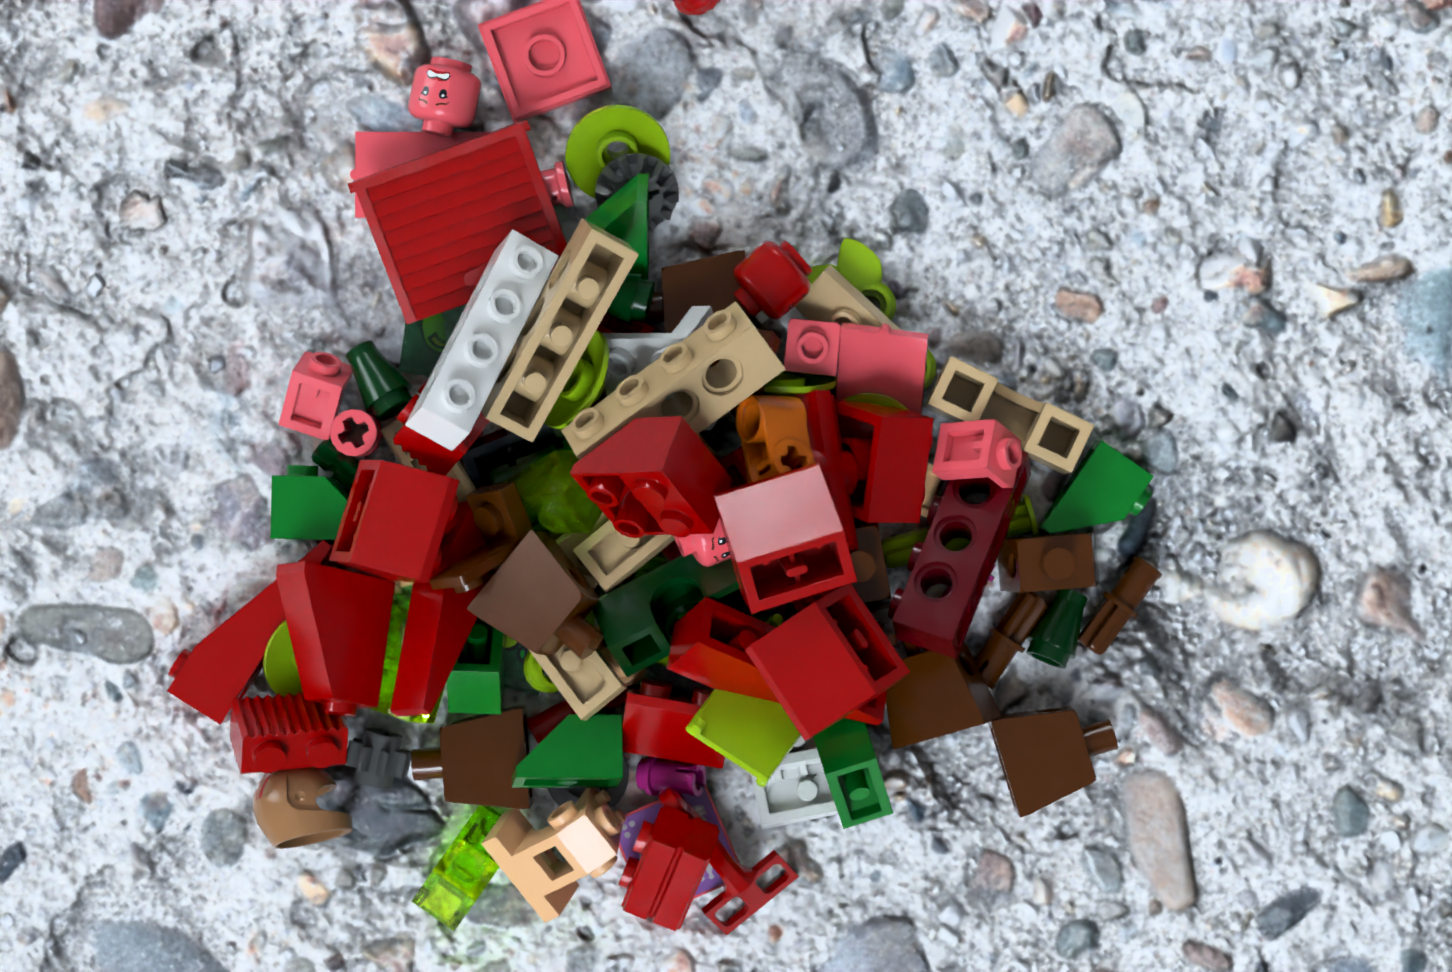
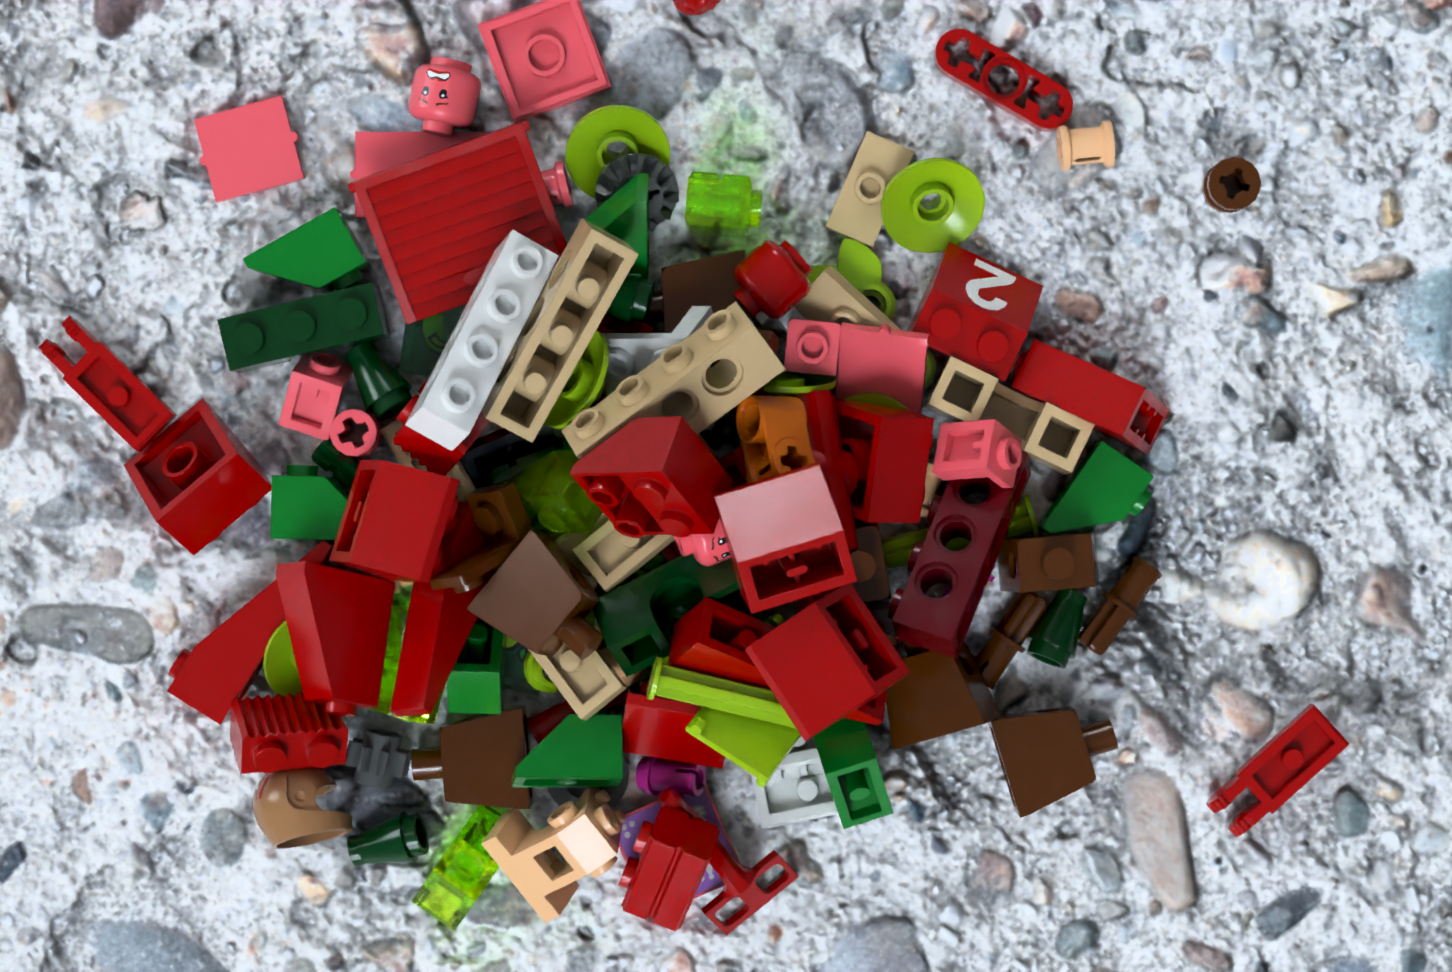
none -> red hinge [38,315,177,452]
none -> red slope [124,398,272,555]
none -> coral piece [194,95,305,203]
none -> dark green arch [217,282,391,373]
none -> green slope [243,207,372,291]
none -> dark green cone [347,811,429,866]
none -> lime axle [646,657,797,729]
none -> clear neon green brick [685,171,762,238]
none -> tan plate [825,131,915,248]
none -> lime dish [881,158,985,253]
none -> red slope [907,242,1043,382]
none -> red beam [934,29,1073,132]
none -> red slope [1011,339,1170,456]
none -> light nougat bush [1056,120,1115,171]
none -> reddish brown wheel [1202,157,1261,213]
none -> red hinge [1206,704,1349,837]

